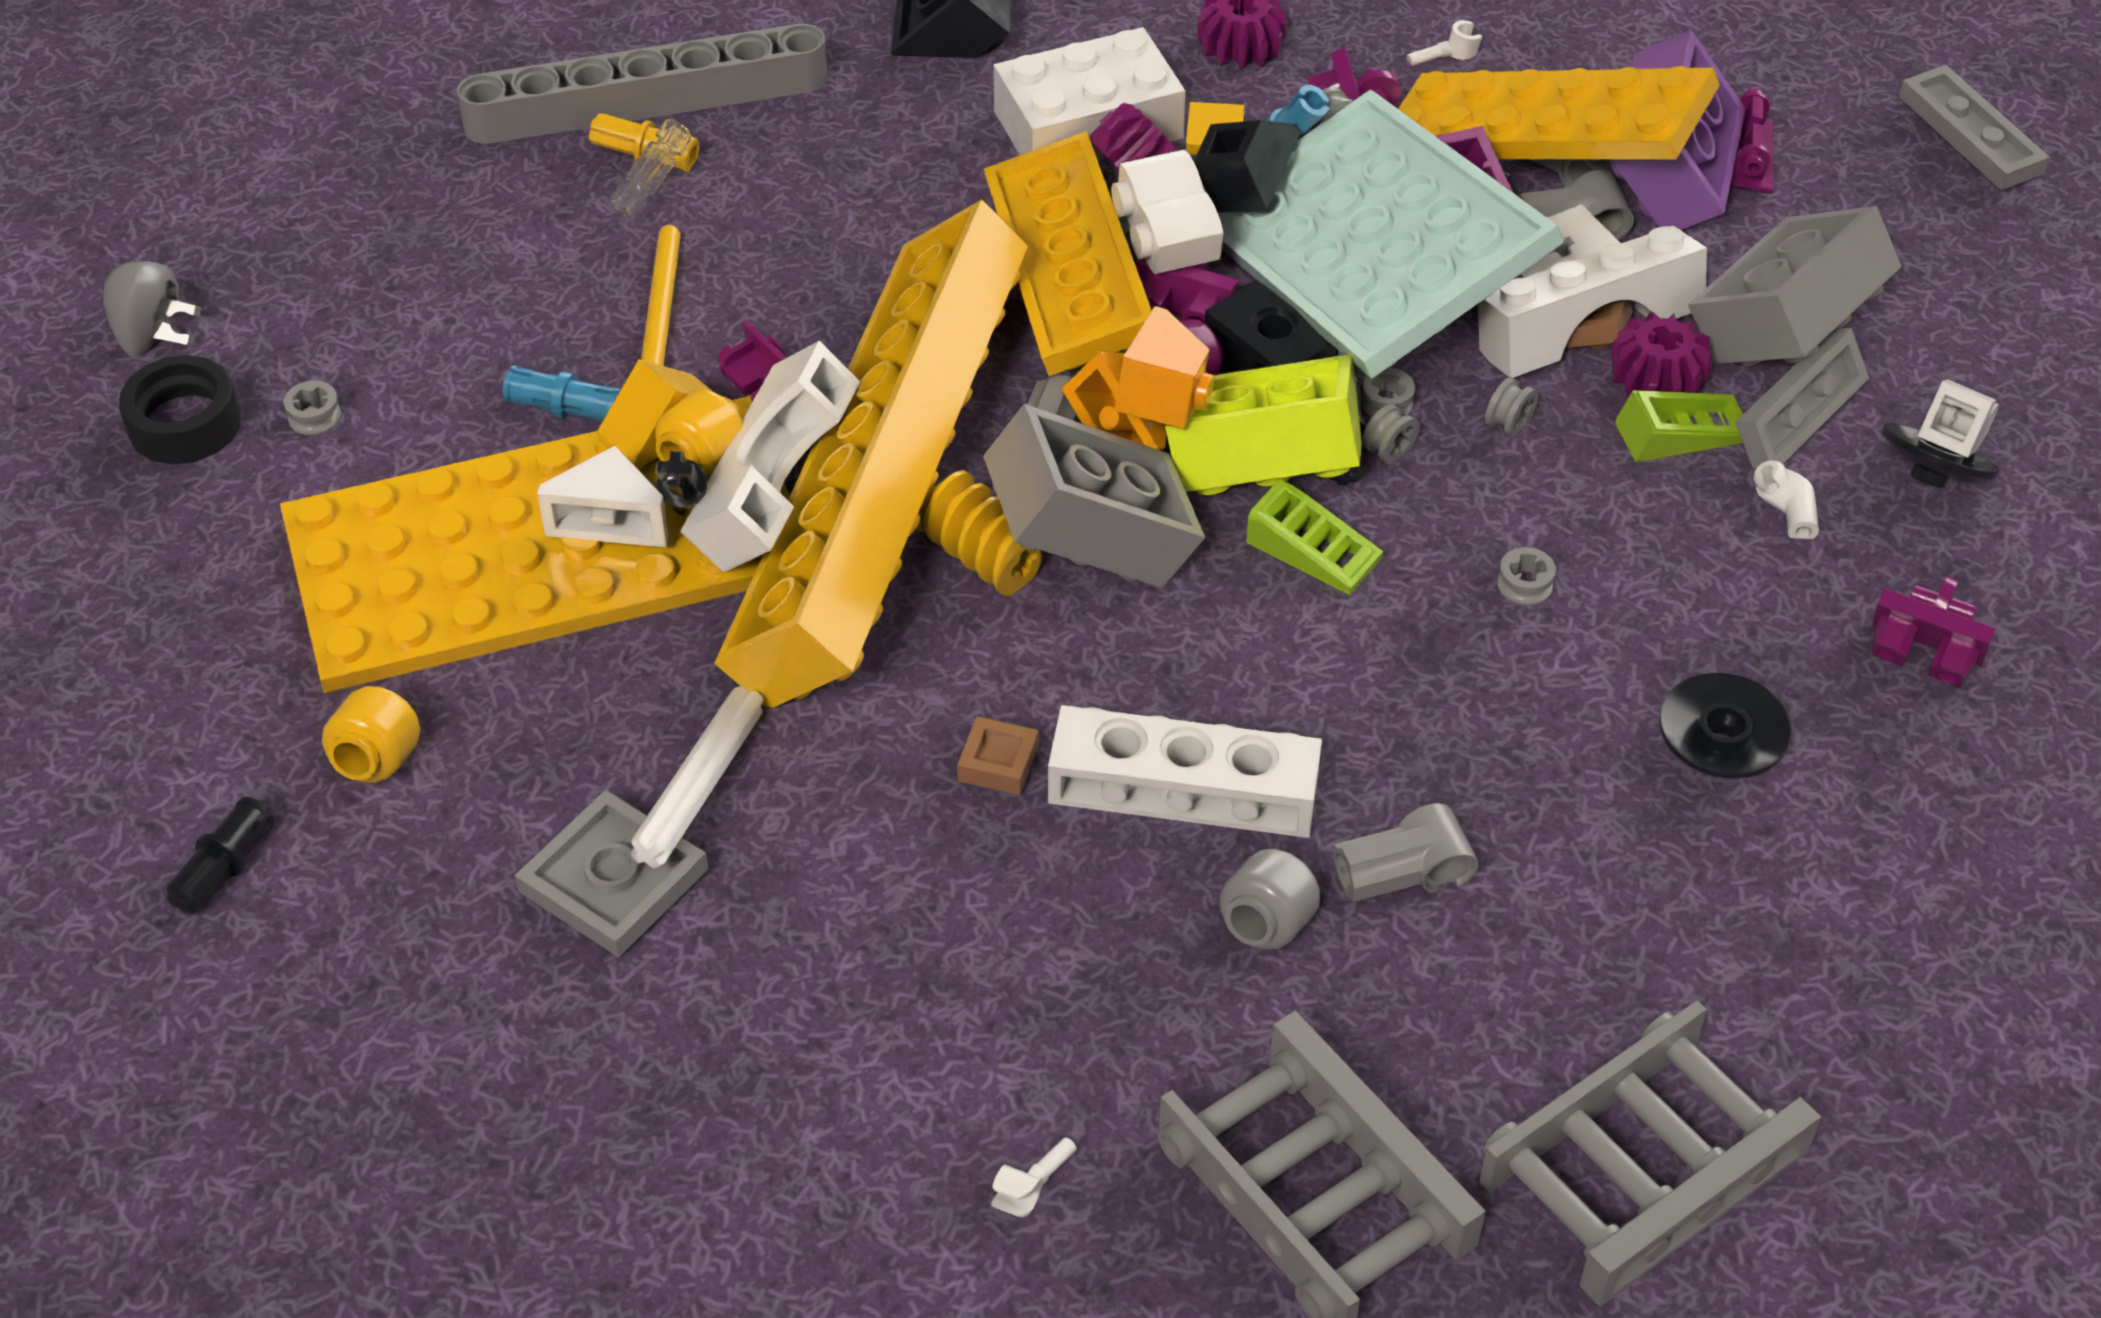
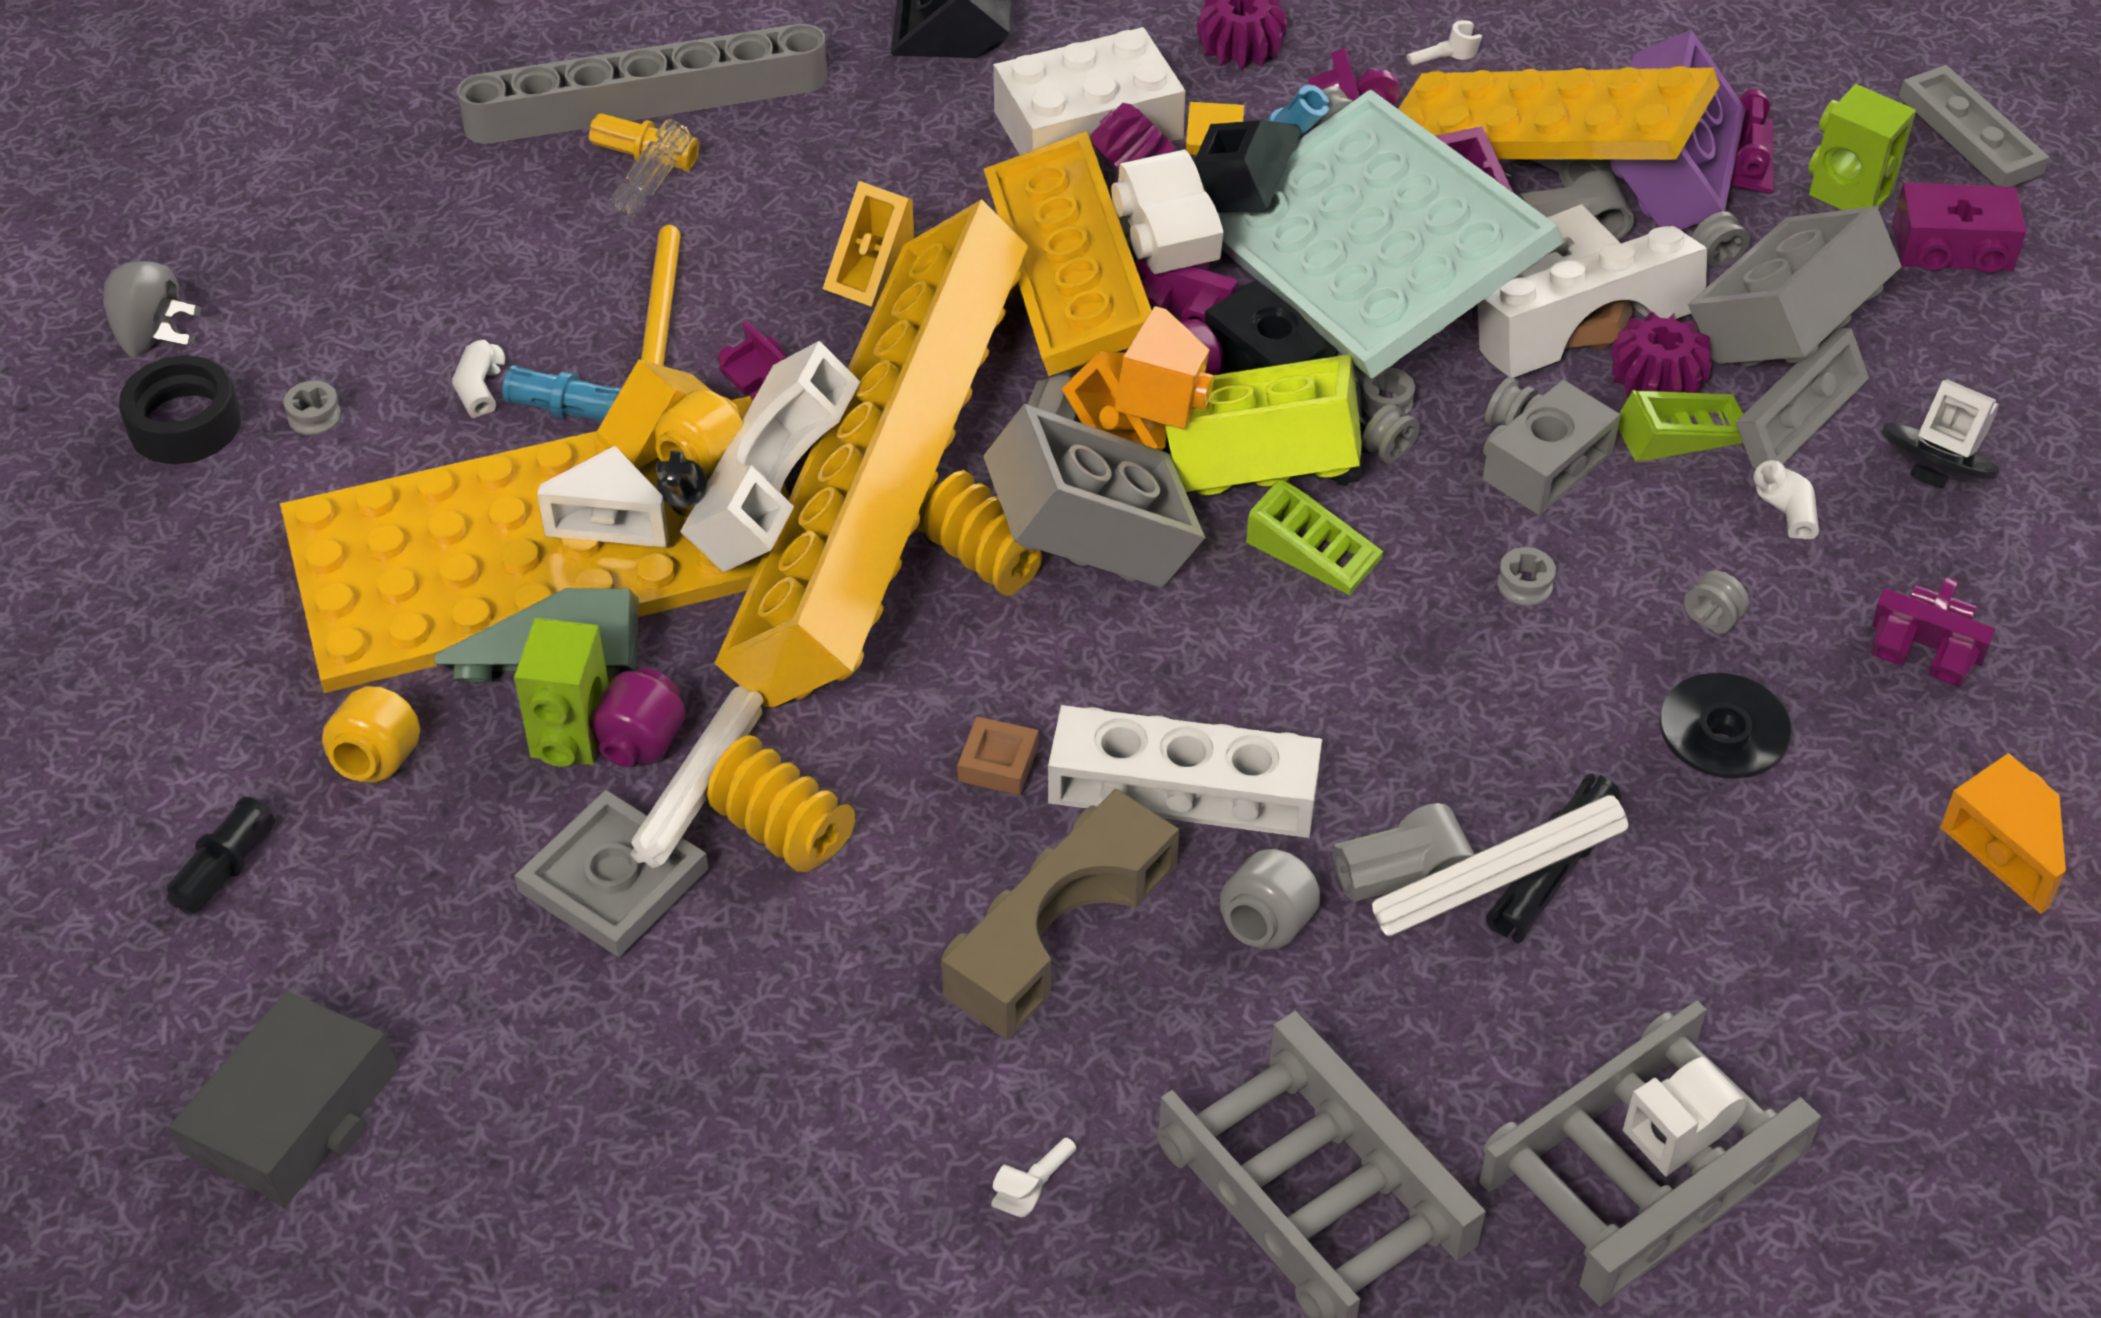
none -> dark grey container [168,990,400,1208]
none -> sand green slope [435,588,639,683]
none -> white arm [452,340,505,418]
none -> lime brick [514,618,609,767]
none -> magenta head [589,668,686,767]
none -> yellow piece [707,735,855,872]
none -> yellow slope [823,181,914,307]
none -> dark tan arch [941,788,1179,1040]
none -> white axle [1372,795,1628,937]
none -> light grey brick [1483,379,1621,516]
none -> black pin [1486,774,1621,943]
none -> white leg [1622,1057,1747,1177]
none -> light grey bush [1684,570,1750,634]
none -> light grey bush [1692,211,1750,268]
none -> lime brick [1808,84,1916,210]
none -> magenta brick [1892,183,2026,272]
none -> light orange slope [1940,753,2066,914]

